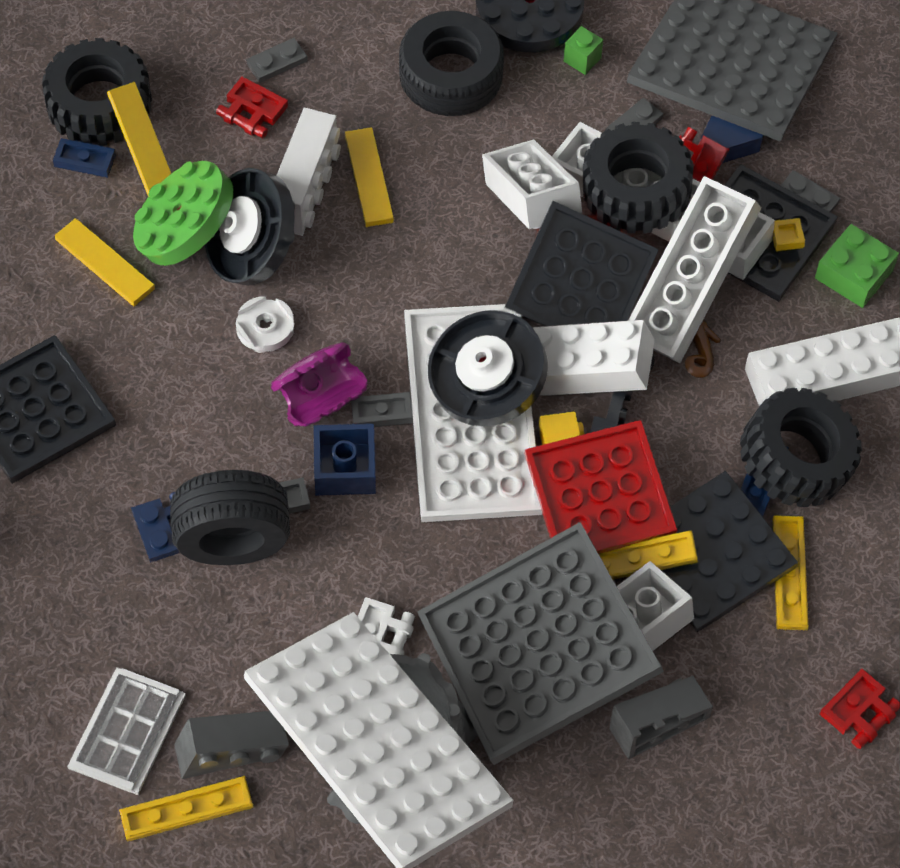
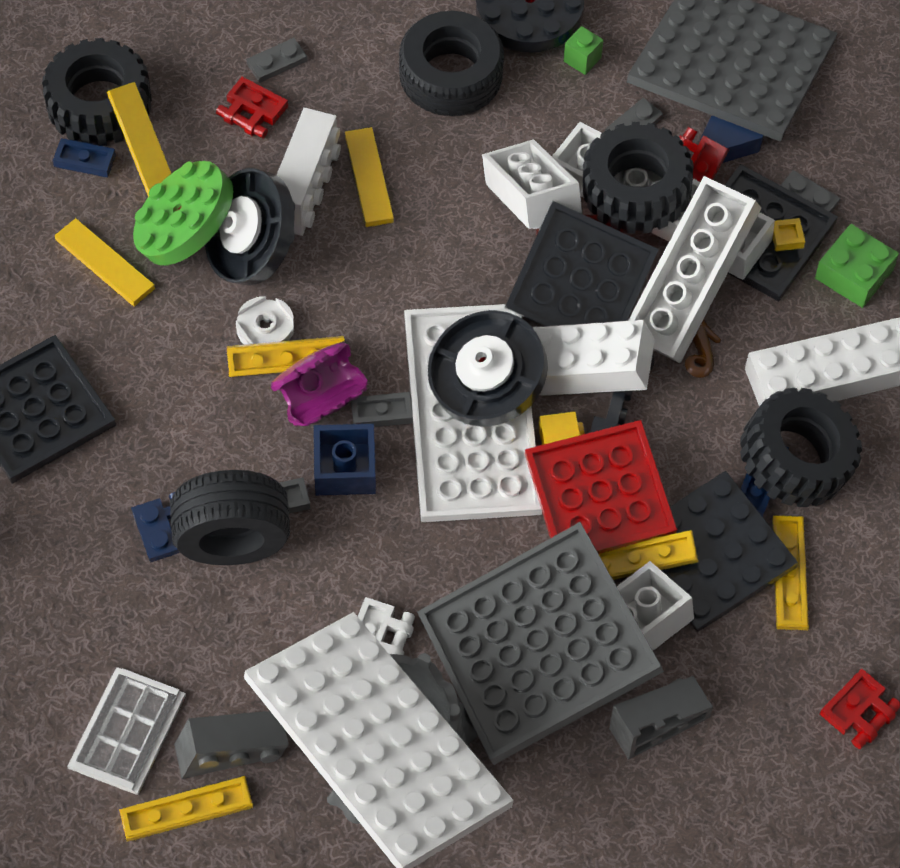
none -> yellow tile [227,336,345,377]

